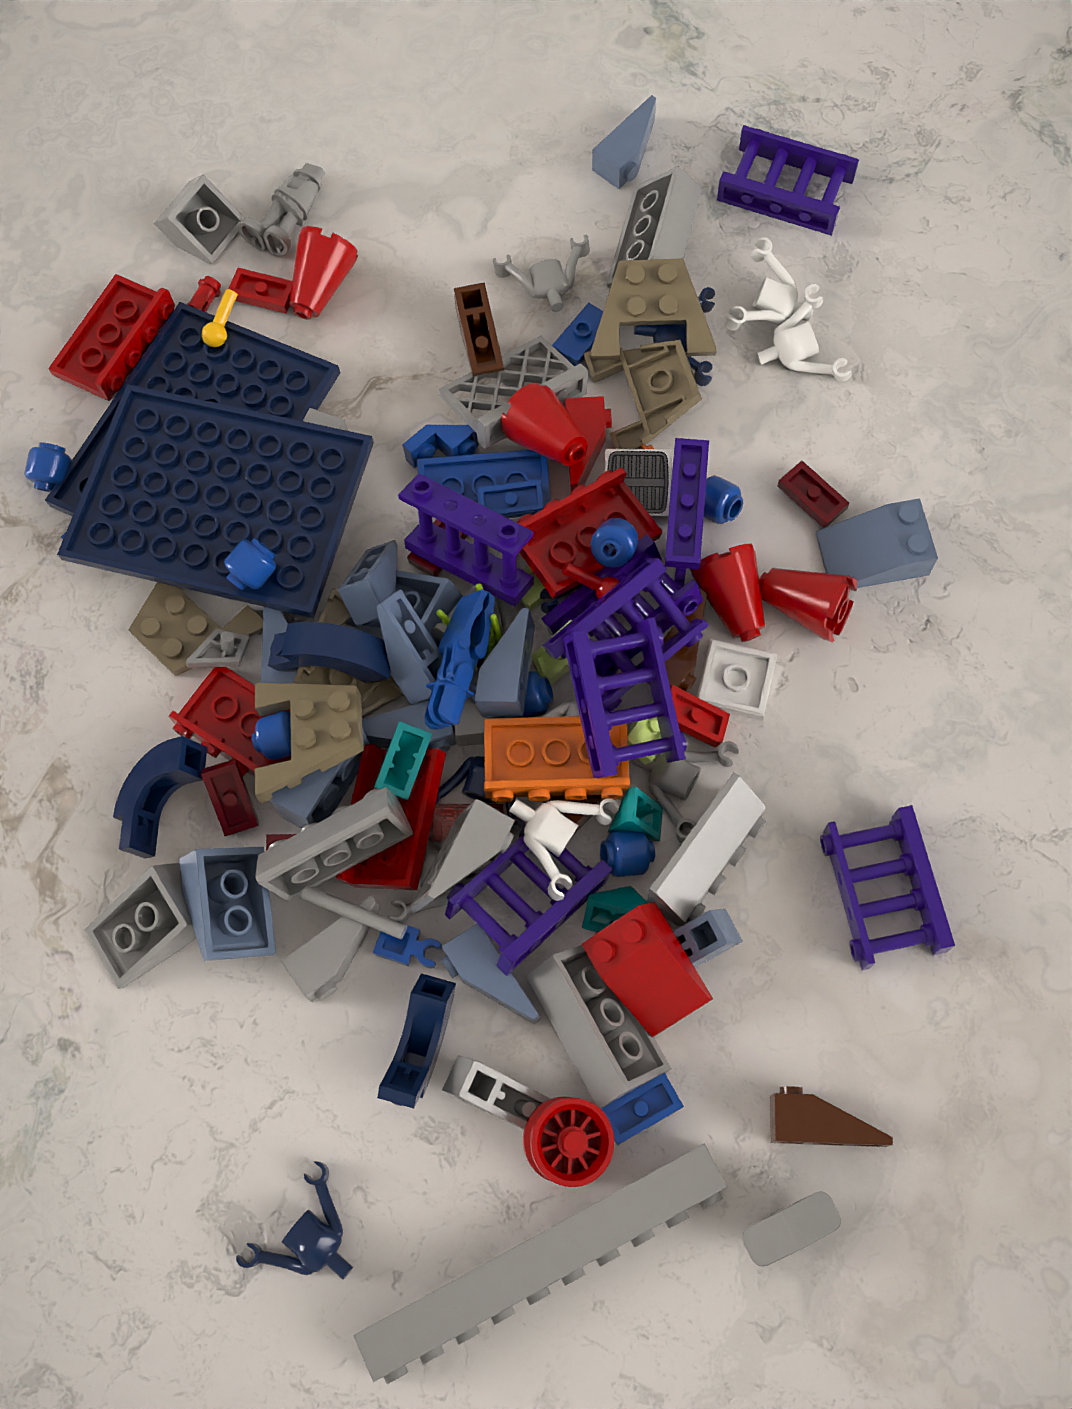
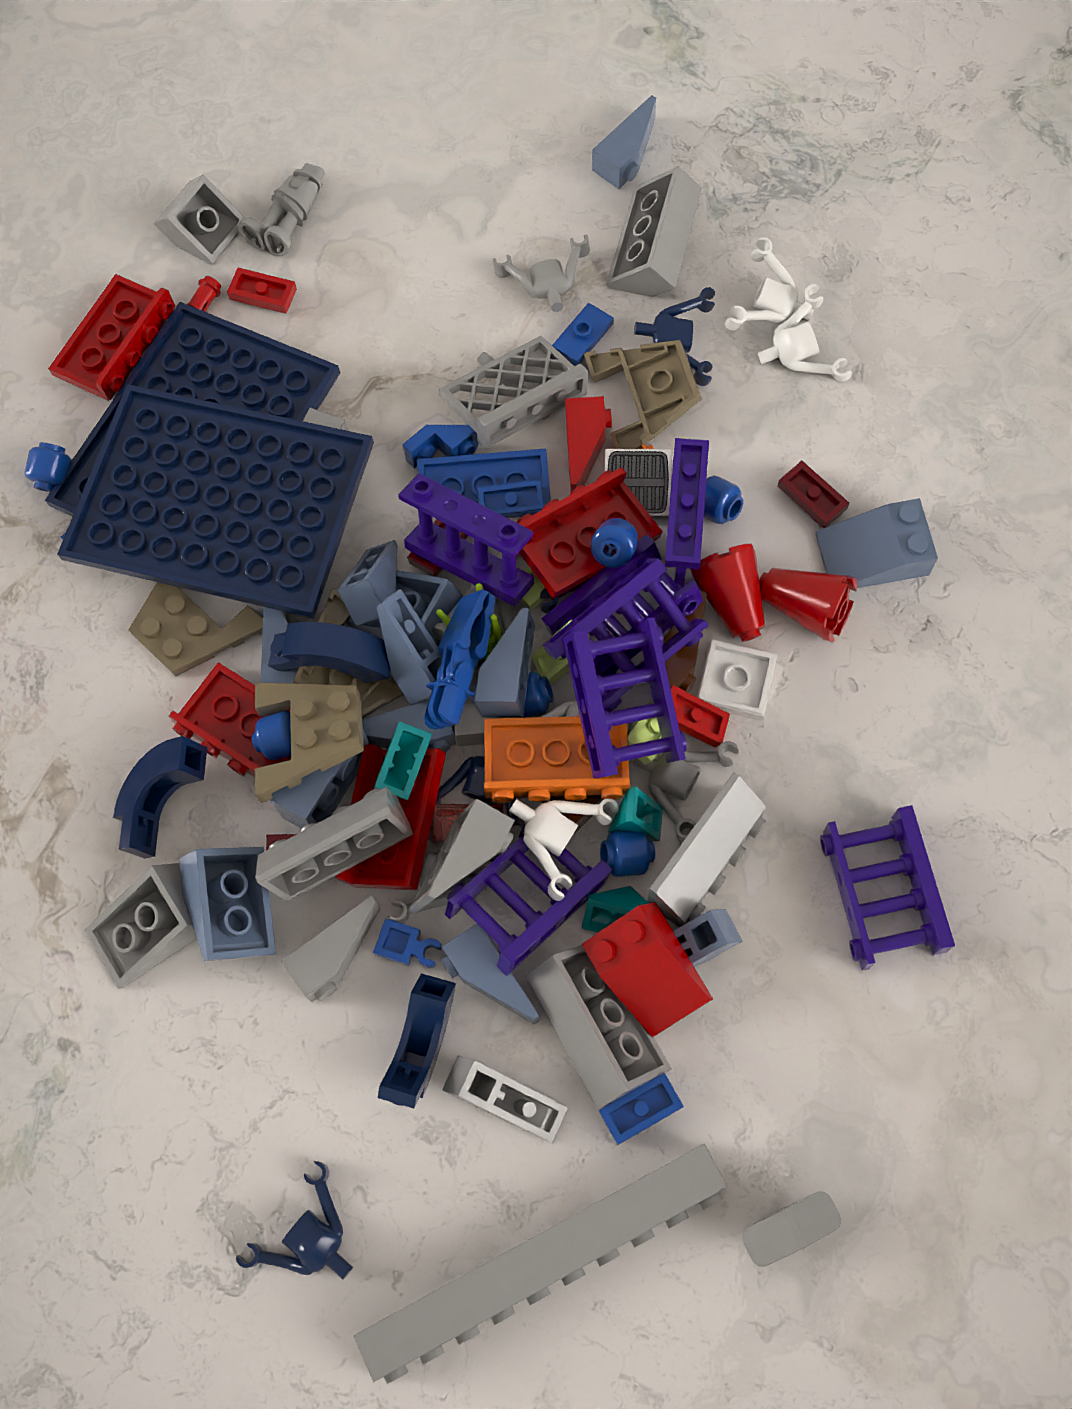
light grey piece [186,628,249,668] -> none
dark red plate [201,759,259,836] -> none
yellow bar [202,289,238,348] -> none
blue head [224,538,276,590] -> none
red cone [289,226,358,320] -> none
light grey bar [301,885,407,939] -> none
reddish brown slope [454,282,504,376] -> none
red cone [501,383,588,466] -> none
red wheel [523,1096,614,1187] -> none
red bar [562,561,620,599] -> none
dark tan wing [591,258,716,360] -> none
dark purple fence [717,125,859,236] -> none
reddish brown slope [770,1086,893,1147] -> none

